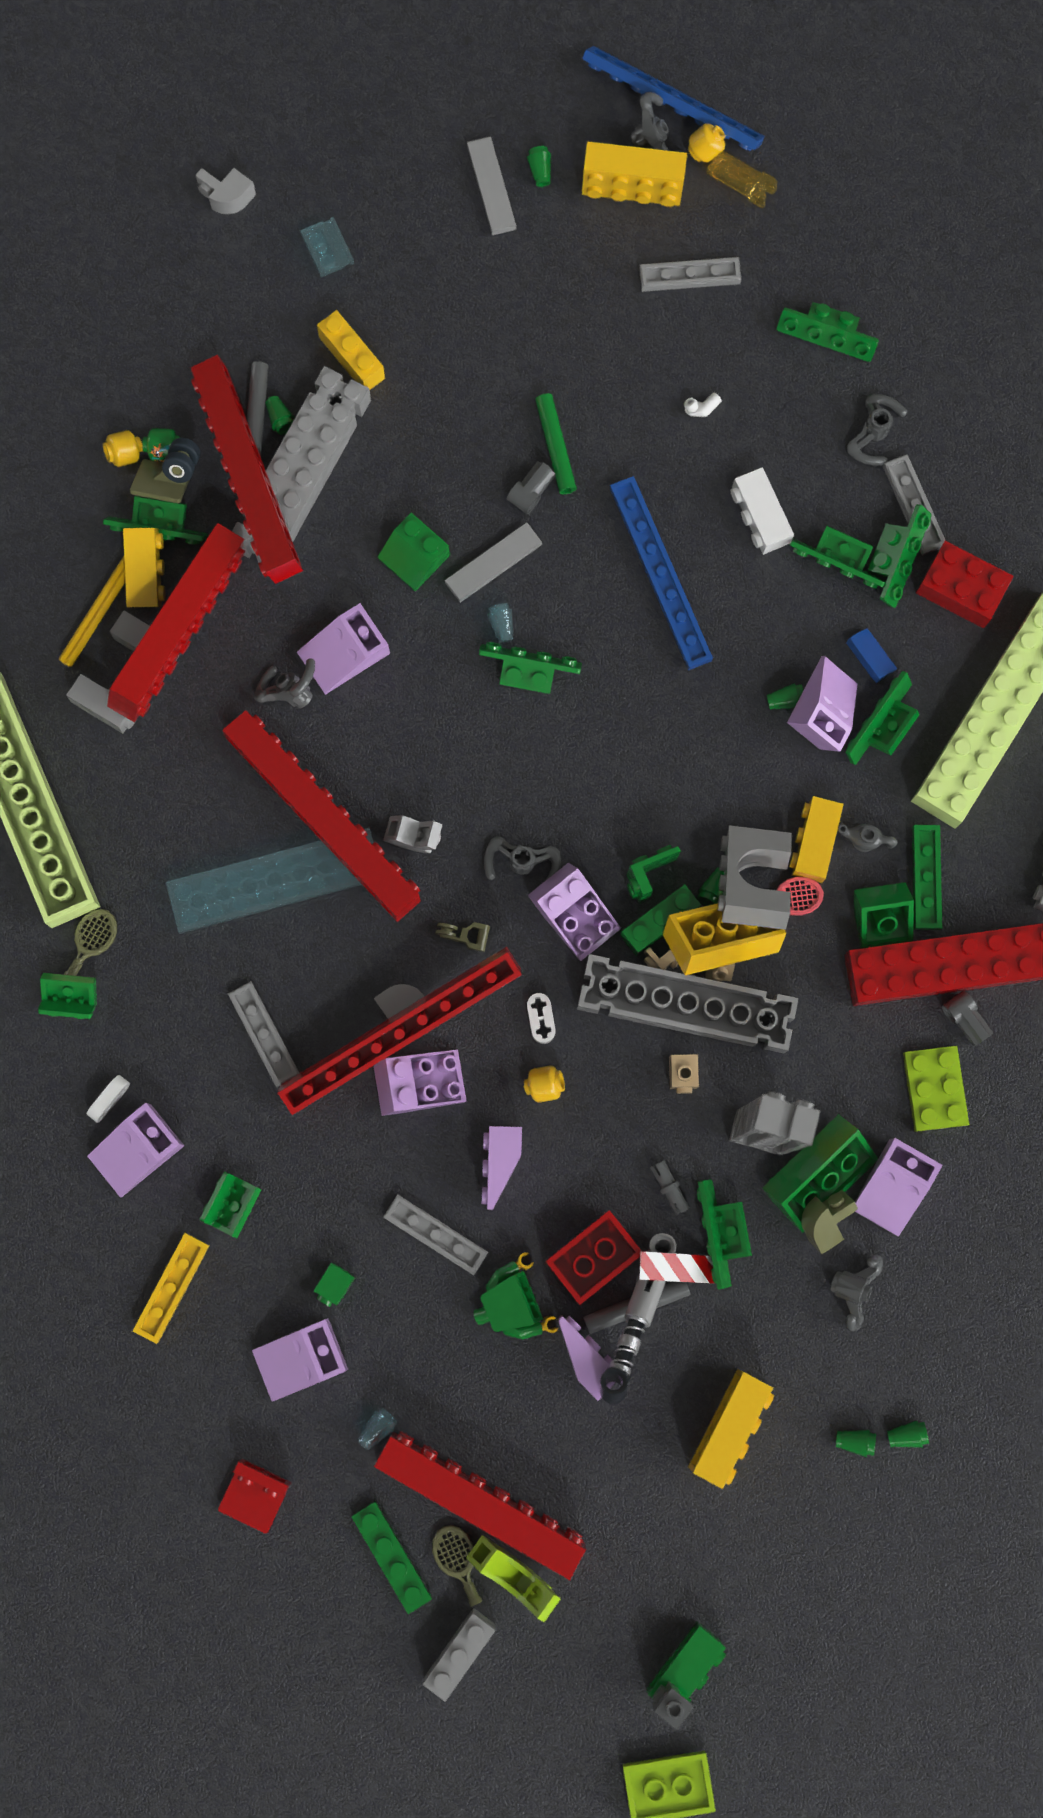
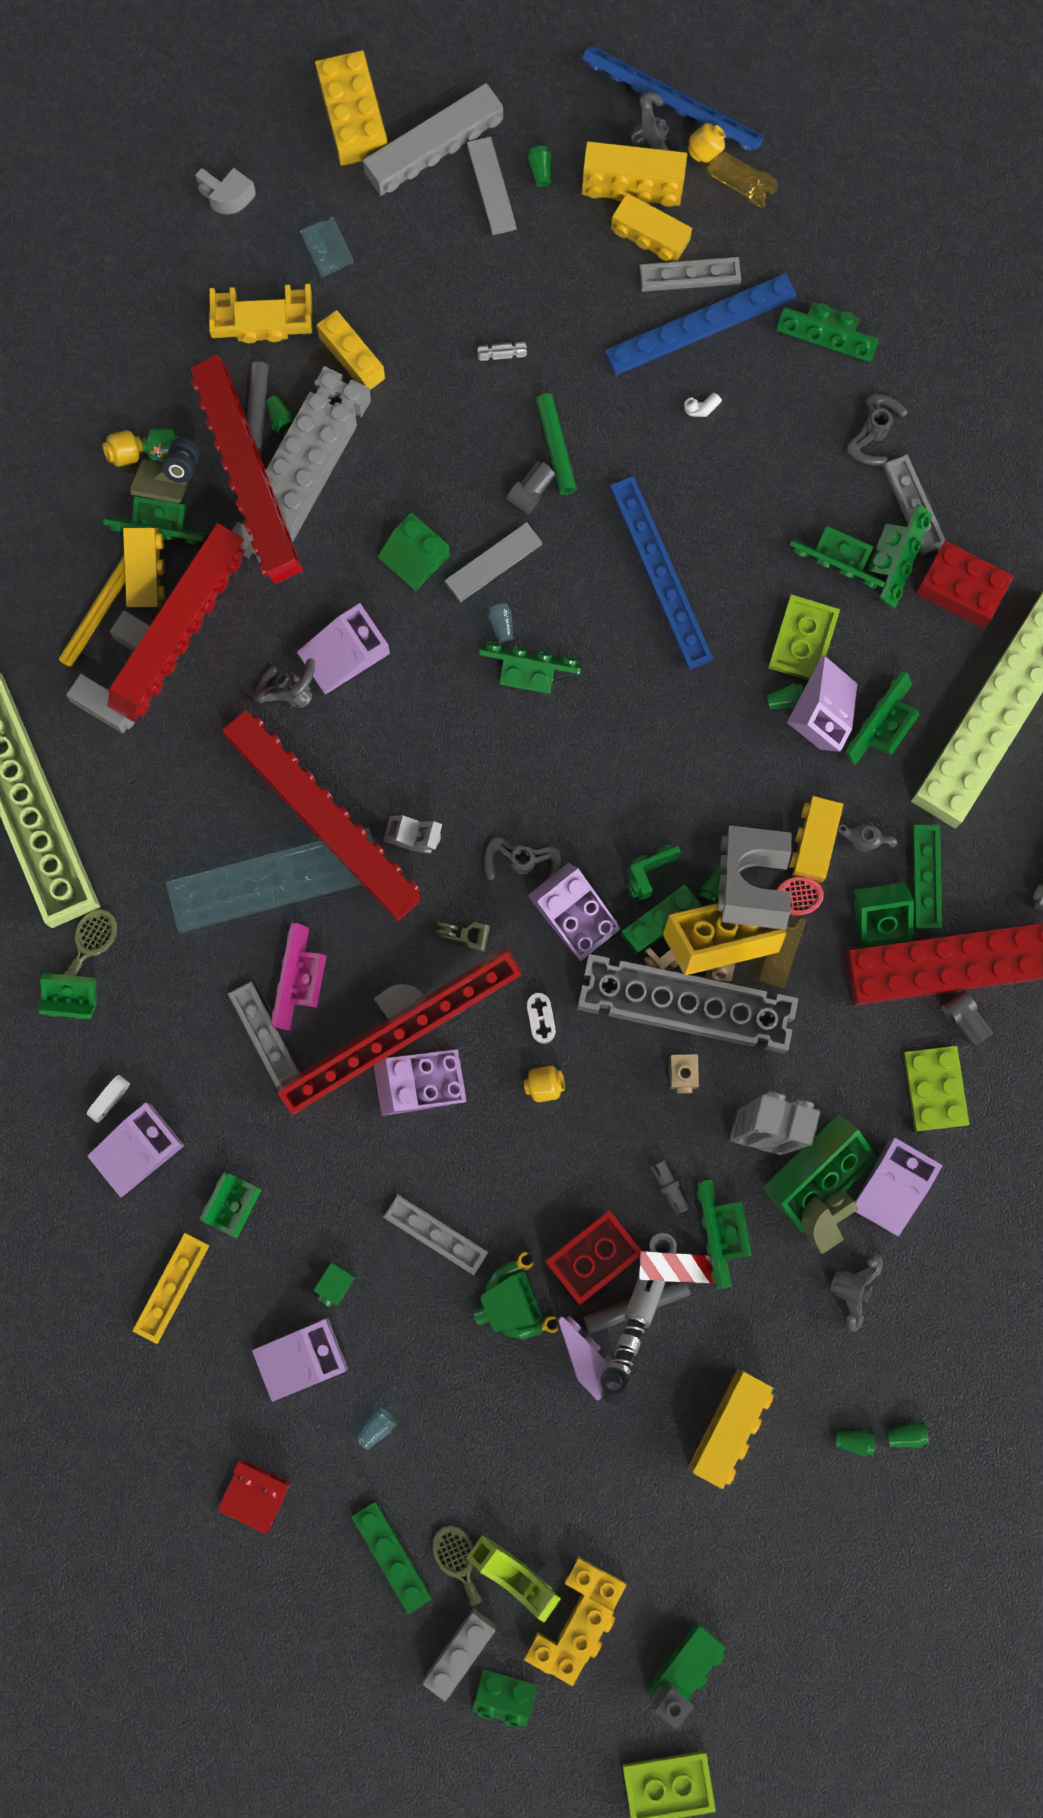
red brick [374,1431,586,1580] -> none
lavender slope [482,1126,522,1210] -> none
white brick [731,467,794,554] -> none
blue slope [846,628,897,684] -> none
none -> yellow bracket [209,284,312,343]
none -> dark pink bracket [271,923,327,1031]
none -> yellow brick [315,50,388,166]
none -> light grey brick [363,83,503,195]
none -> green bracket [472,1669,537,1728]
none -> light grey axle [477,342,527,361]
none -> yellow bracket [524,1556,626,1686]
none -> blue plate [605,274,797,376]
none -> yellow brick [611,193,692,262]
none -> clear yellow plate [758,918,806,989]
none -> lime plate [768,594,840,681]

